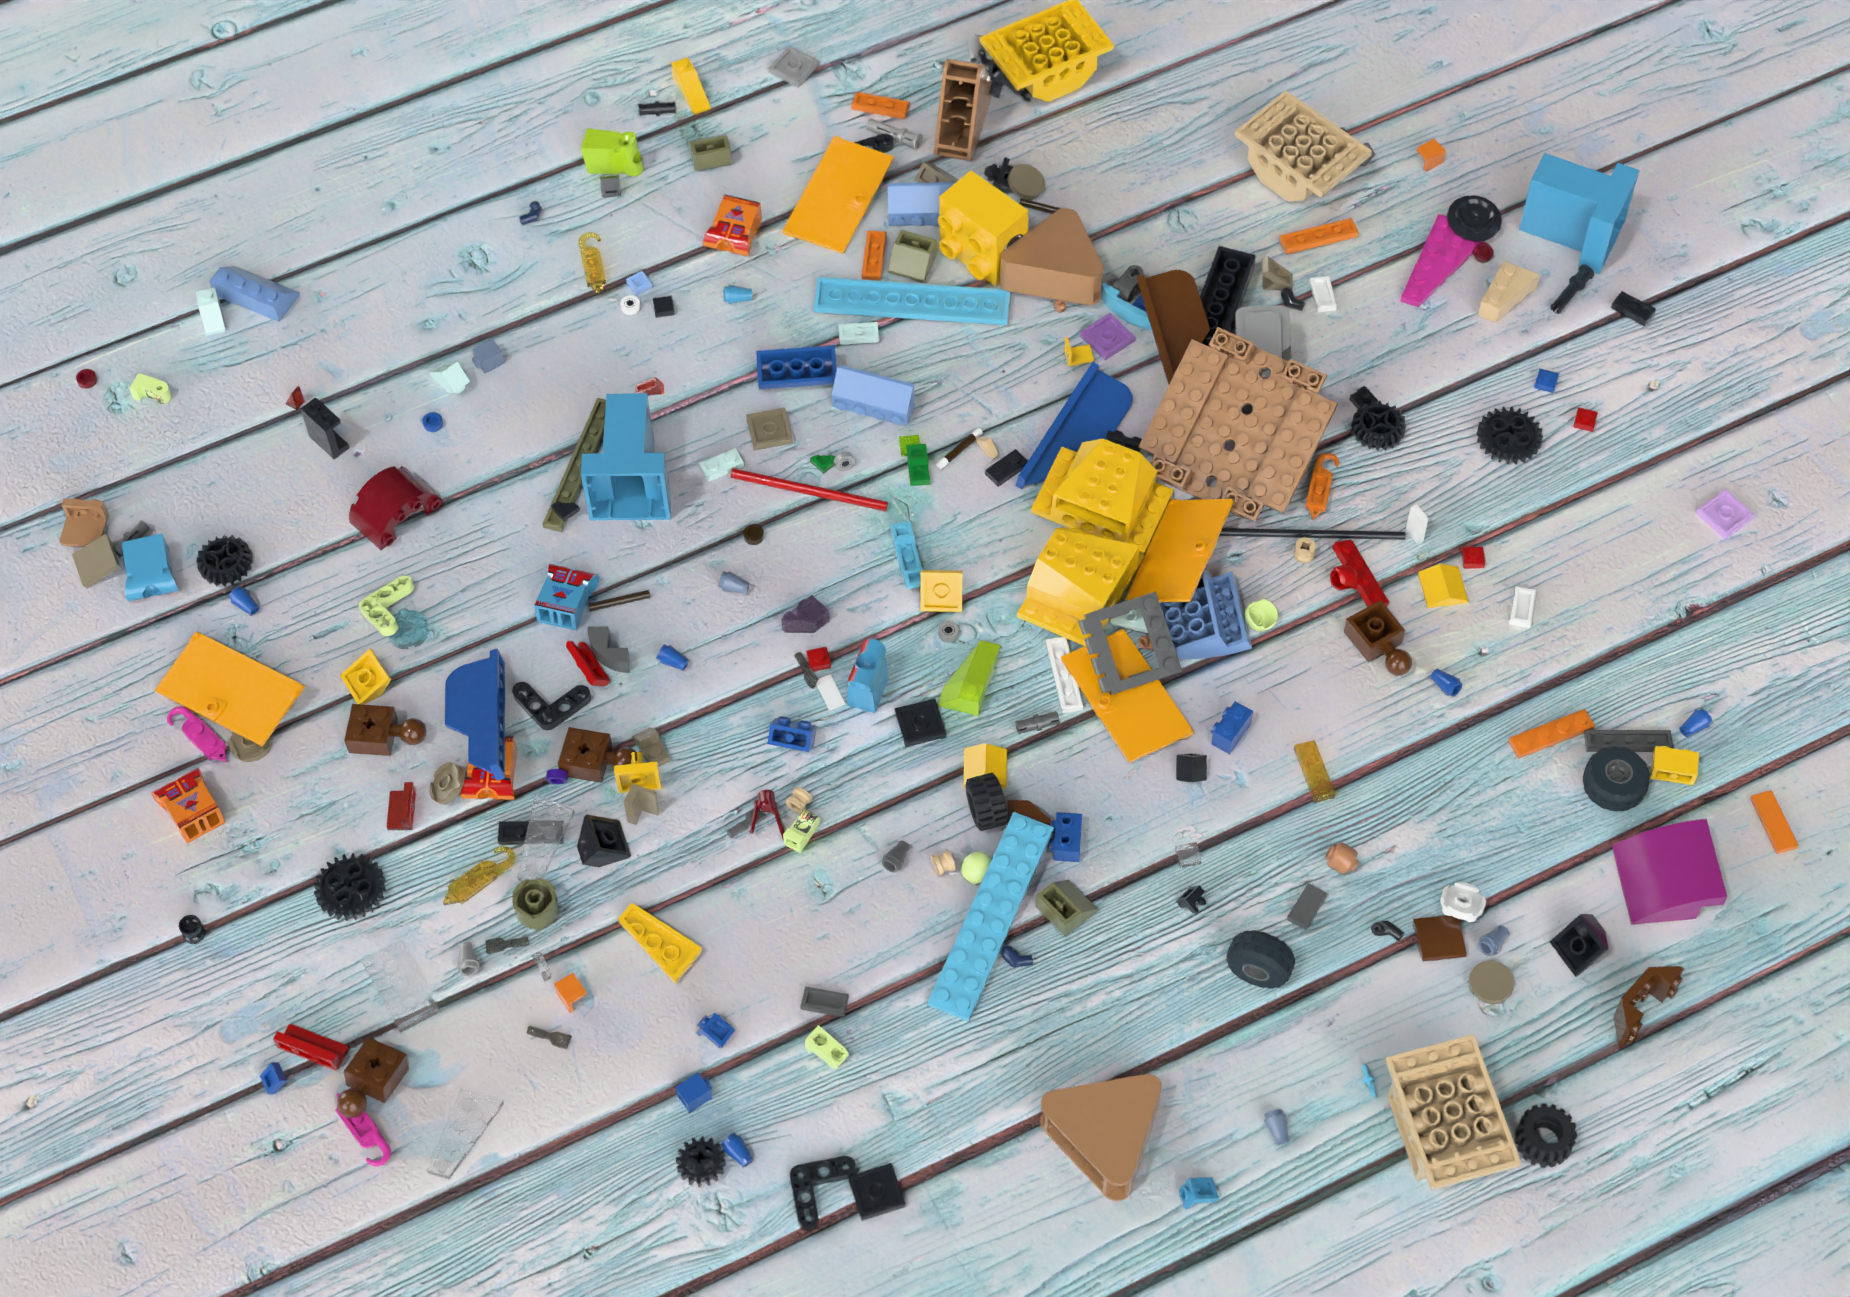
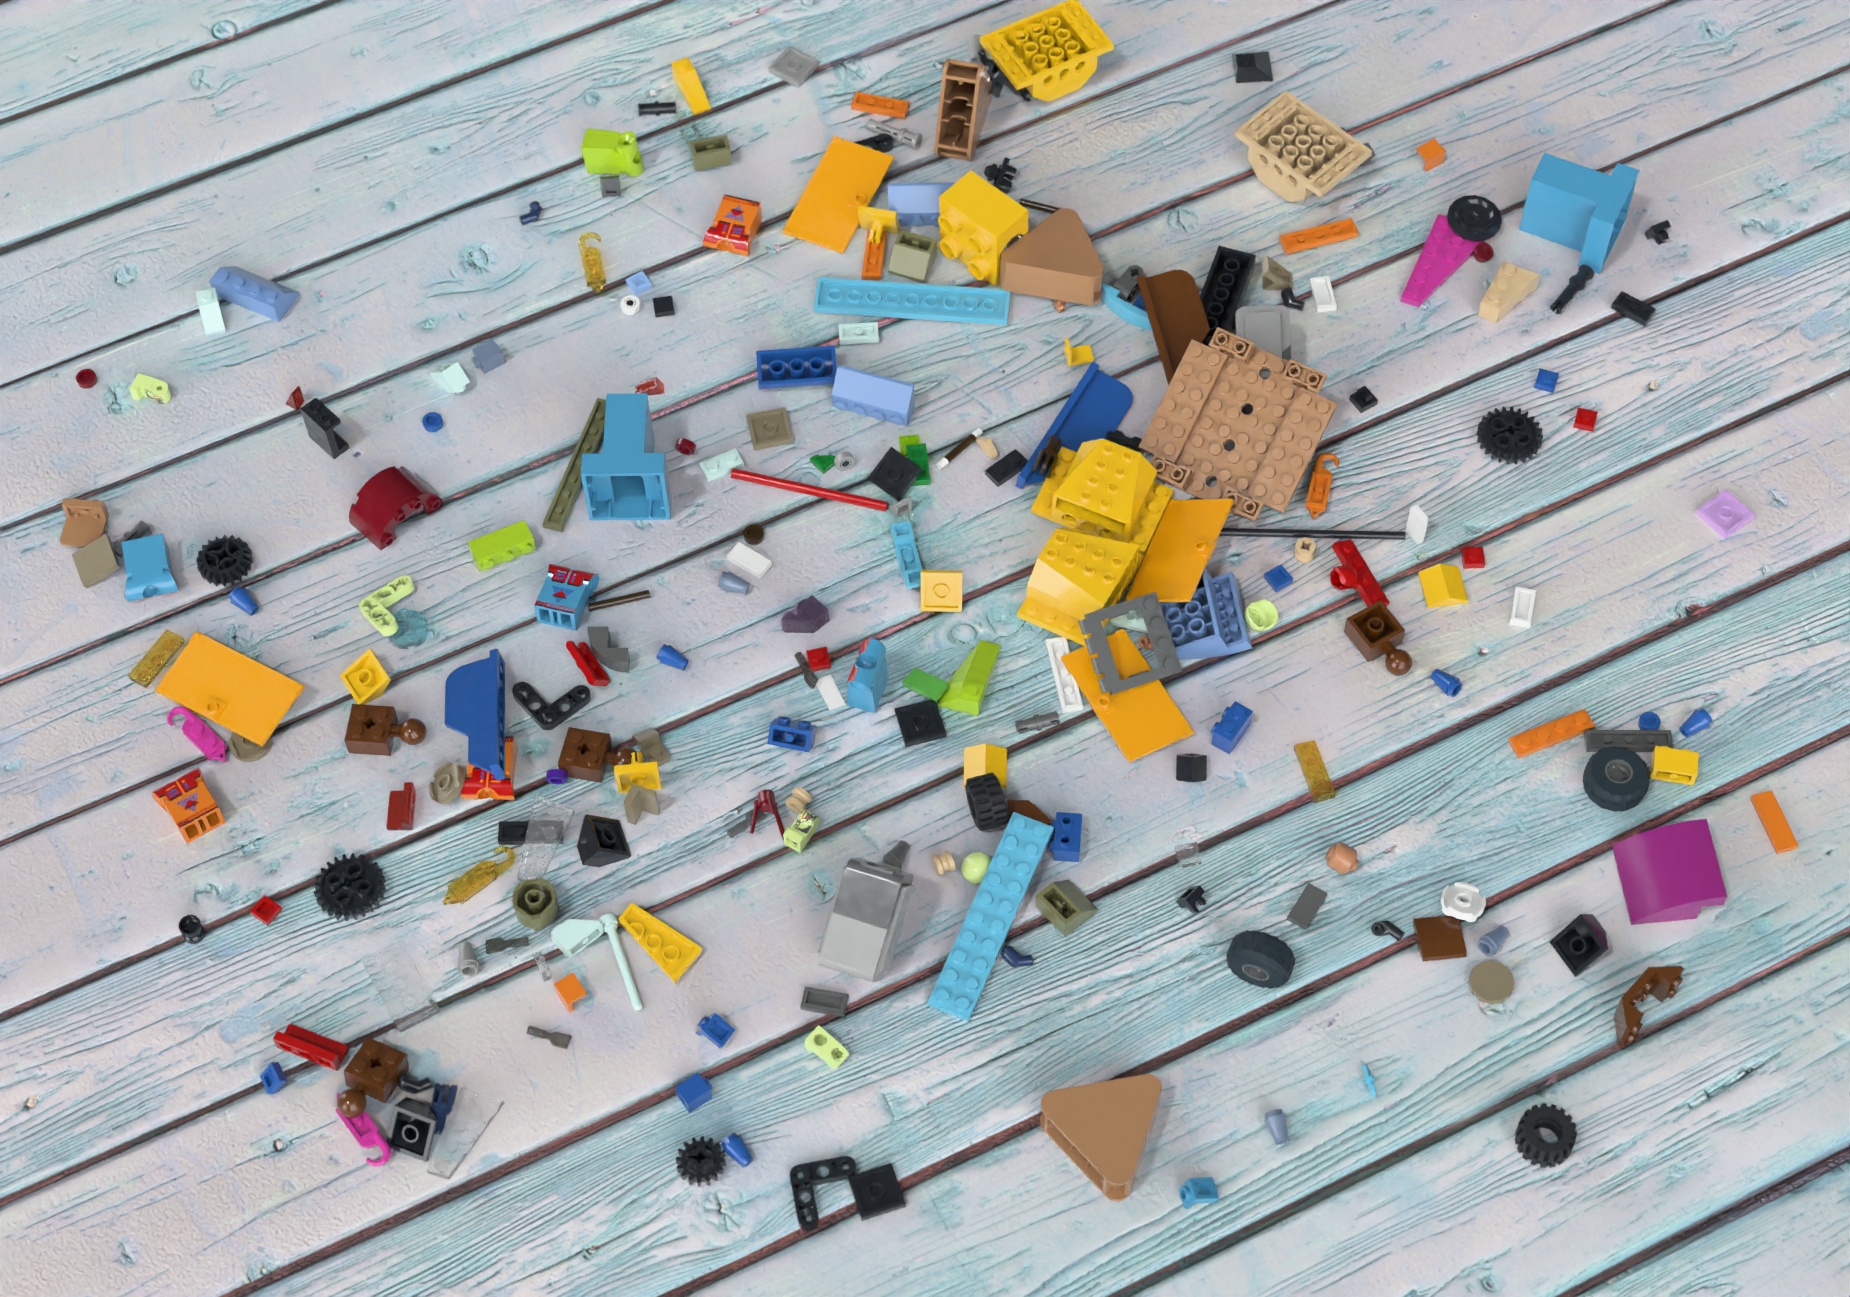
black tile [551,502,580,521] -> none
dark azure cone [723,285,752,304] -> none
dark tan panel [915,163,959,183] -> none
light grey tile [938,621,959,643] -> none
dark tan tile [1007,164,1045,200] -> none
medium lavender tile [1080,313,1135,361] -> none
black gear [1351,401,1406,451] -> none
tan wedge [1385,1034,1521,1190] -> none
none -> clear yellow plate [128,629,185,689]
none -> red plate [250,895,282,926]
none -> black slope [386,1096,438,1162]
none -> black arm [398,1074,432,1094]
none -> dark blue arm [430,1083,458,1135]
none -> lime brick [468,520,536,571]
none -> light aqua slope [550,919,604,960]
none -> light aqua piece [599,913,642,1010]
none -> dark red tile [675,438,696,455]
none -> white tile [727,542,772,579]
none -> piece [818,857,914,982]
none -> yellow tile [858,206,900,244]
none -> black tile [867,447,923,502]
none -> light grey slope [888,497,912,518]
none -> bright green tile [903,668,949,702]
none -> dark brown arm [1032,435,1061,478]
none -> black slope [1232,51,1273,83]
none -> blue plate [1264,564,1293,592]
none -> blue tile [1638,712,1661,730]
none -> black tile [1645,220,1671,245]

